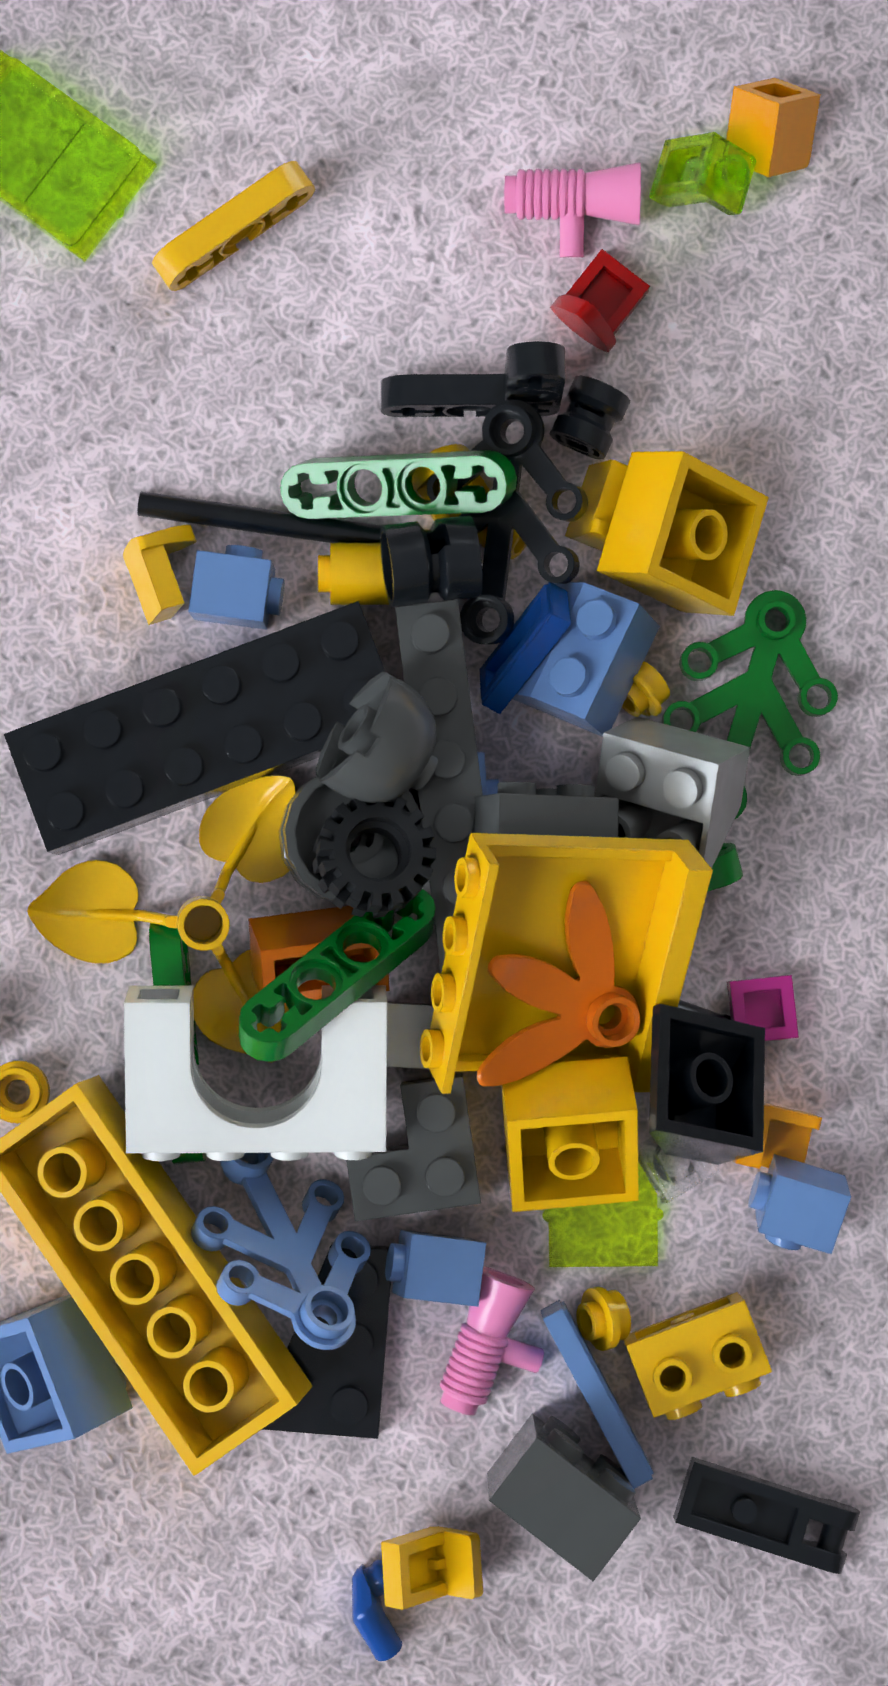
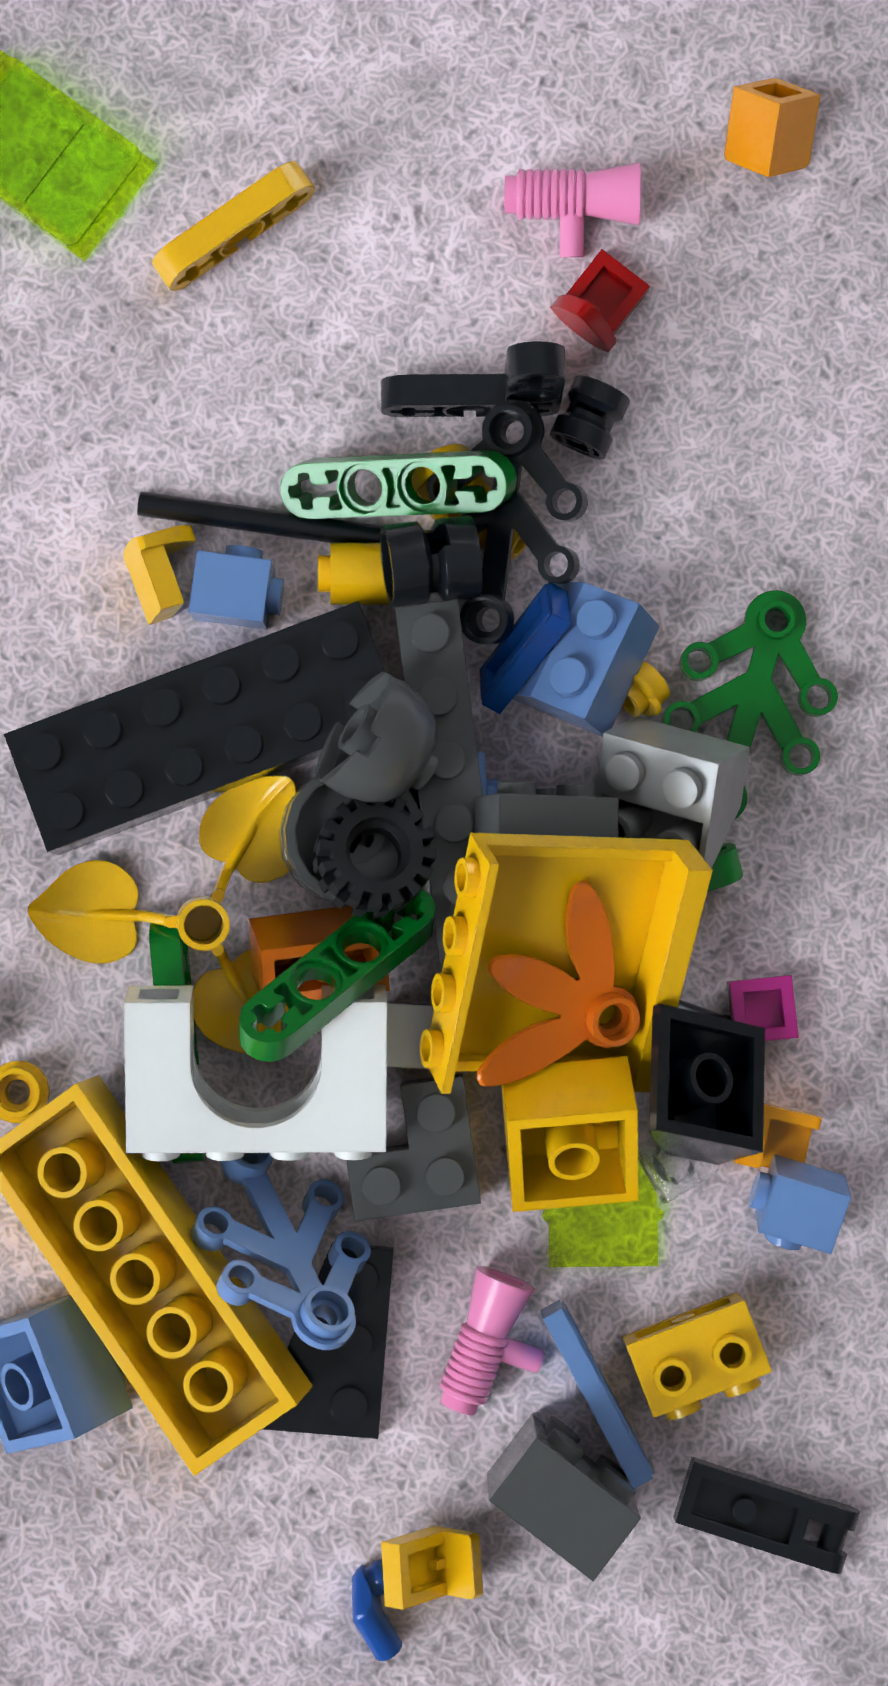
medium blue brick [385,1230,486,1307] -> none
yellow tile [565,459,628,551] -> none
yellow plate [576,1286,631,1351] -> none
yellow brick [596,451,769,616] -> none
clear neon green bracket [649,132,756,215] -> none

